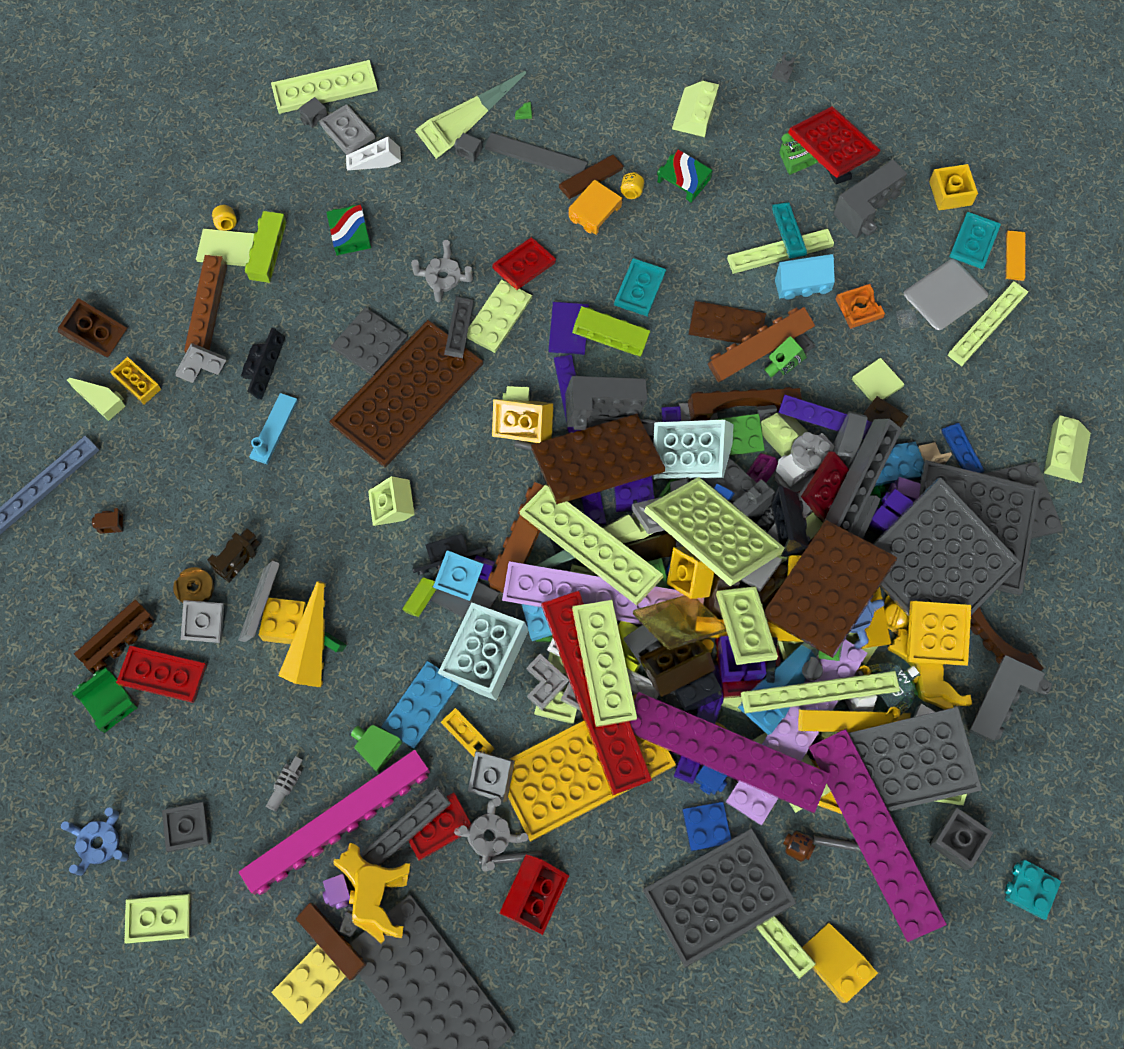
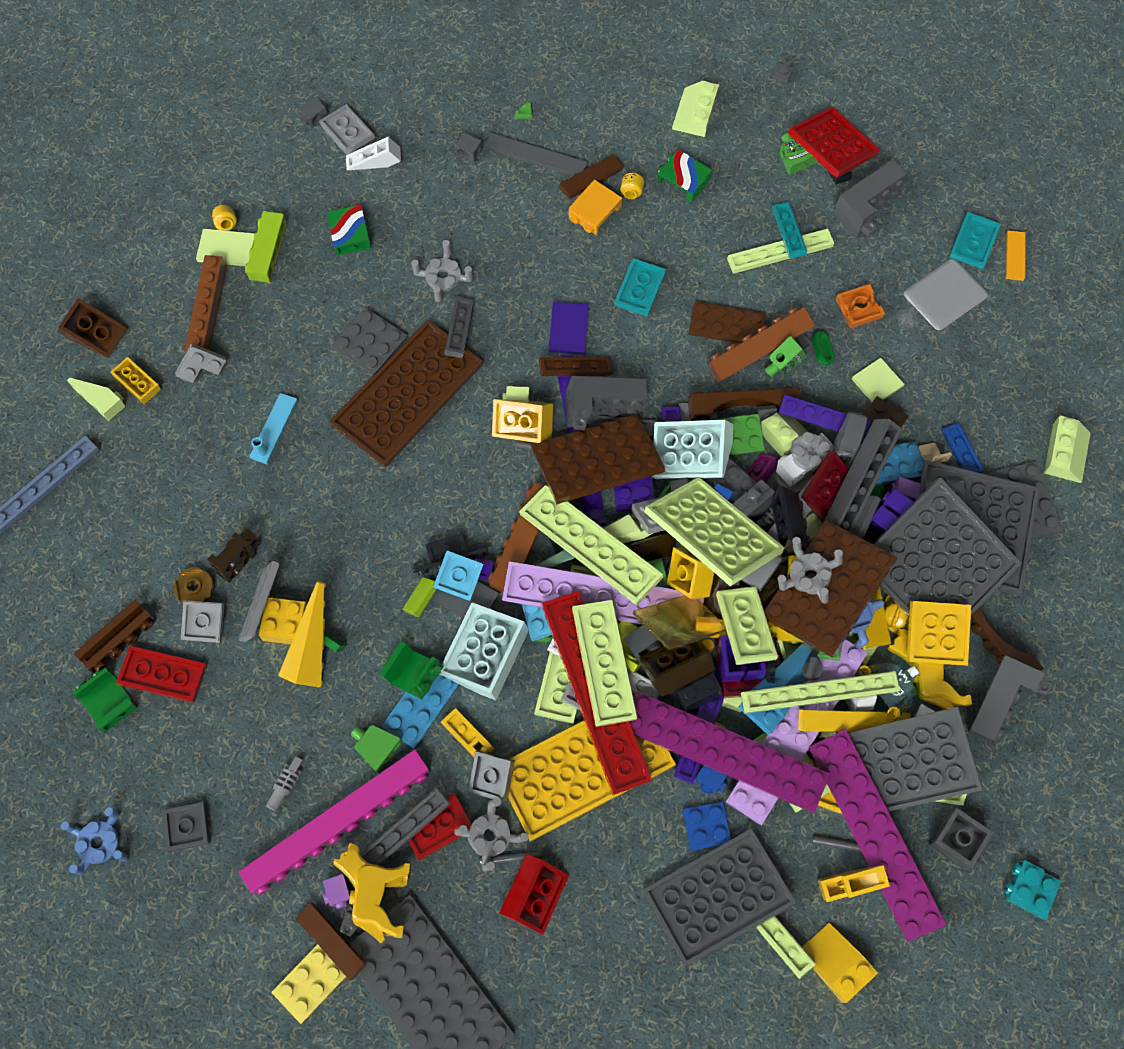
reddish brown brick [92,508,123,534] -> none
yellowish green tile [125,894,191,944] -> none
black bracket [241,328,285,400] -> none
yellowish green plate [271,60,378,114] -> none
yellowish green slope [368,476,415,526] -> none
yellowish green plate [415,71,526,159] -> none
yellowish green plate [467,280,532,353] -> none
red plate [492,237,556,290] -> none
light grey plate [526,654,570,711] -> none
lime brick [572,306,650,357] -> none
medium azure slope [775,254,835,300] -> none
reddish brown head [783,830,816,862] -> none
yellow brick [929,164,978,211] -> none
yellowish green plate [947,282,1028,366] -> none
none -> green panel [379,641,444,700]
none -> reddish brown tile [538,357,613,377]
none -> light grey plate [778,537,843,604]
none -> green tile [811,331,835,366]
none -> yellow slope [817,865,890,902]

